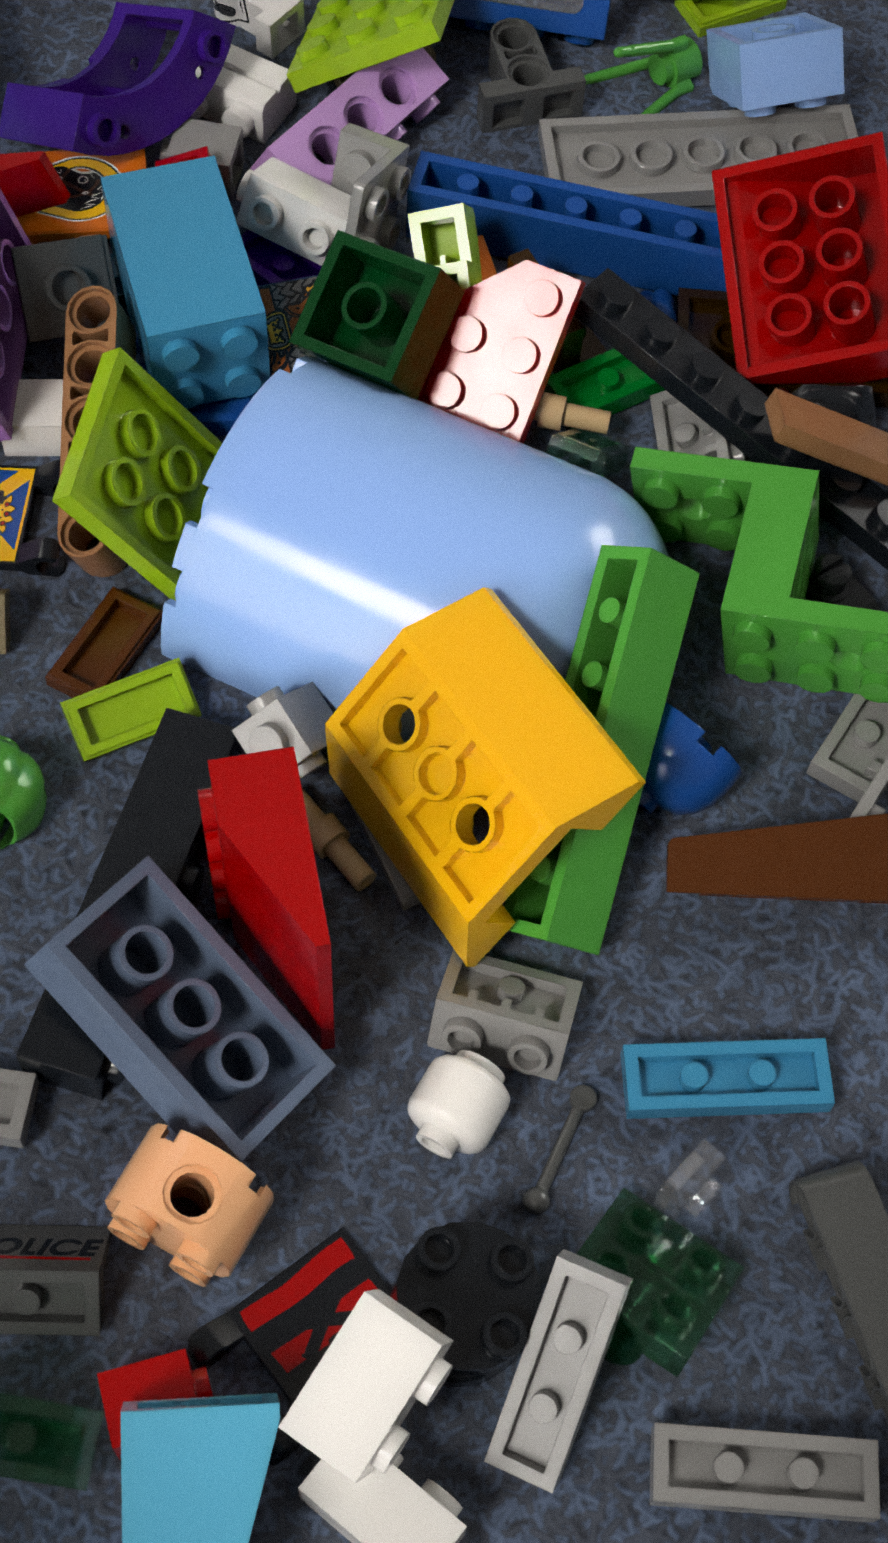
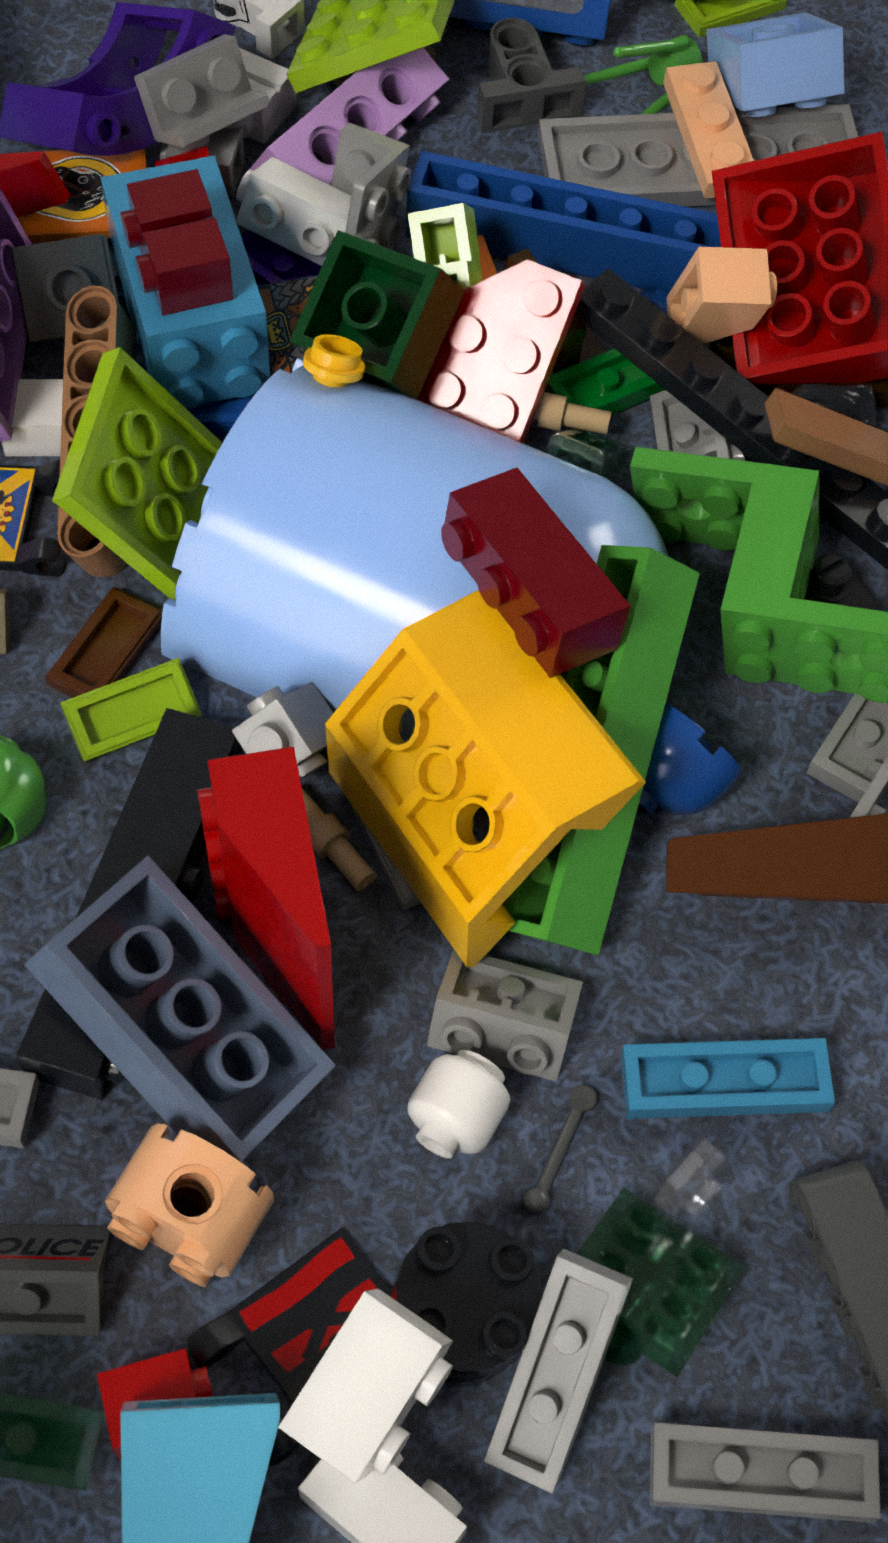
none -> dark red piece [120,169,233,316]
none -> light grey bracket [134,34,270,151]
none -> yellow plate [303,334,365,387]
none -> dark red brick [441,467,631,678]
none -> light nougat plate [663,61,754,199]
none -> light nougat slope [666,247,777,344]

